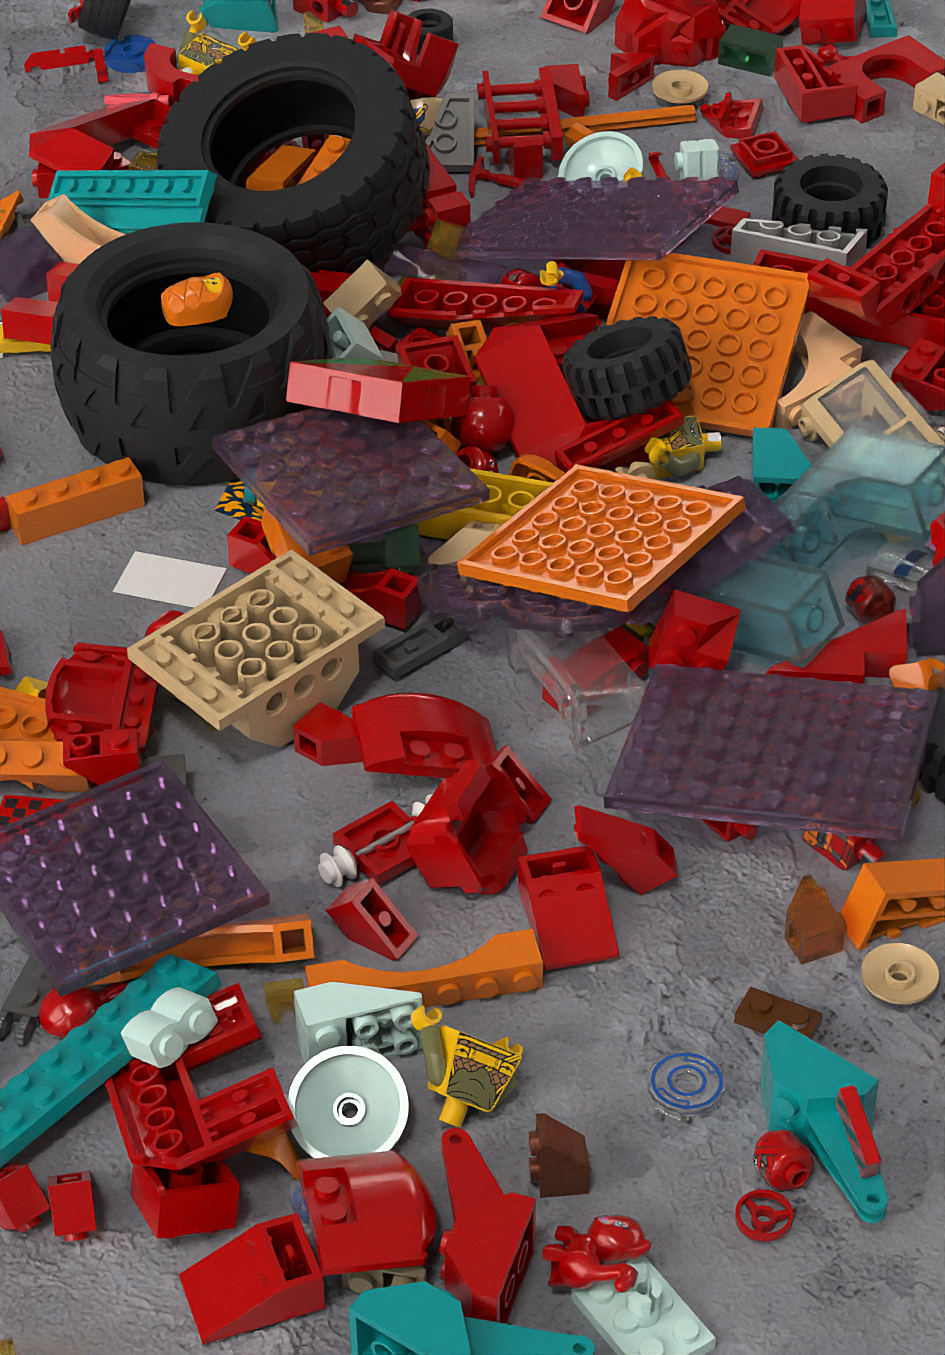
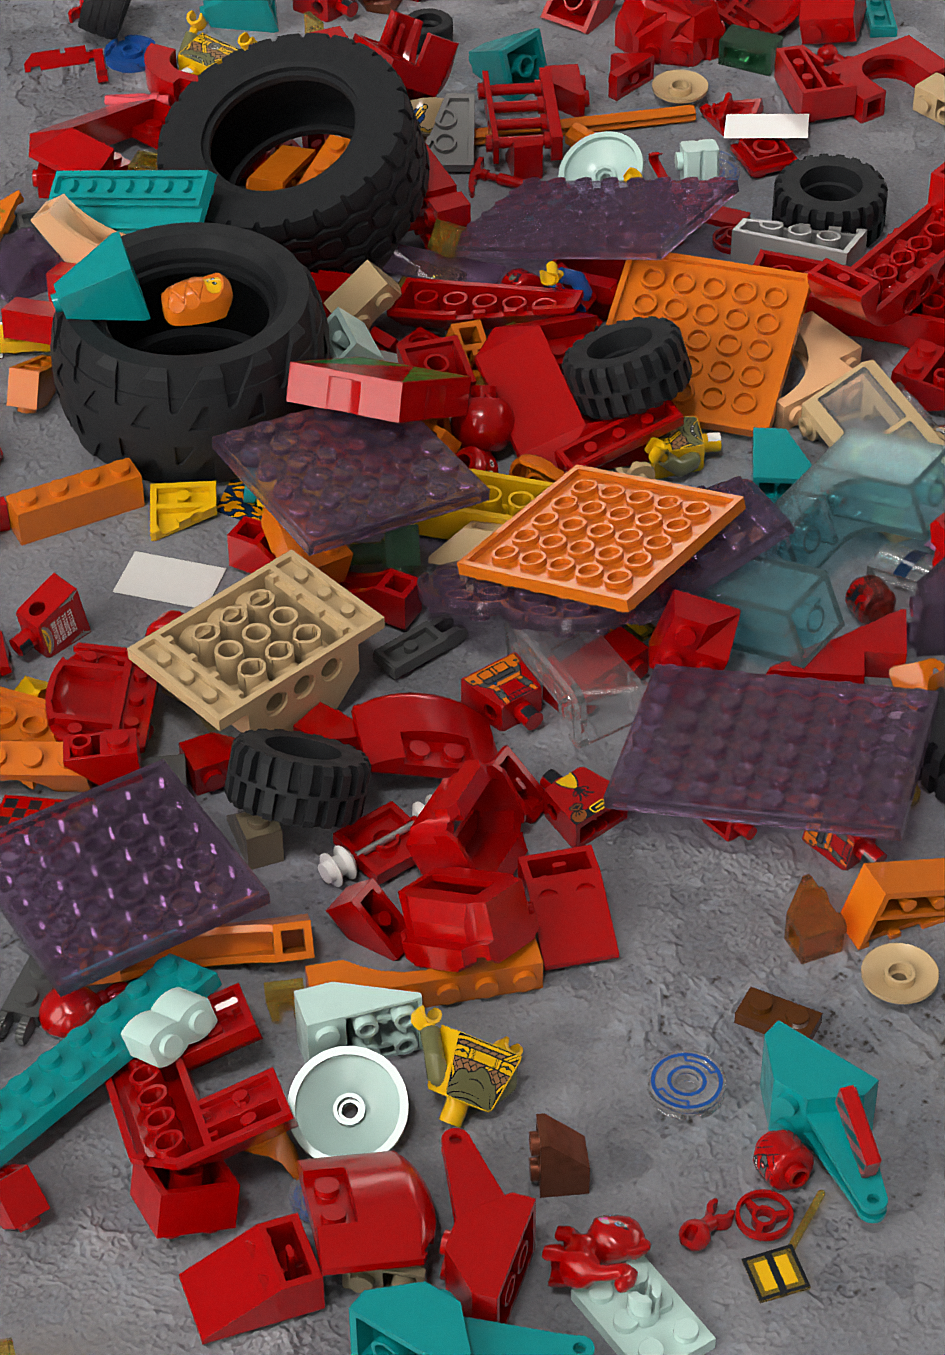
red slope [48,1170,97,1241] -> none
red slope [574,805,678,895] -> none
none -> orange slope [6,354,56,413]
none -> red torso [9,573,91,658]
none -> teal slope [50,231,151,321]
none -> yellow wing [150,481,217,541]
none -> red slope [178,732,235,796]
none -> black tyre [224,728,372,829]
none -> dark tan slope [227,811,284,870]
none -> red piece [398,867,539,973]
none -> red torso [461,652,543,731]
none -> teal slope [469,28,547,101]
none -> red torso [540,767,628,848]
none -> red arm [678,1198,735,1252]
none -> white sticker [724,114,809,138]
none -> piece [742,1190,825,1304]

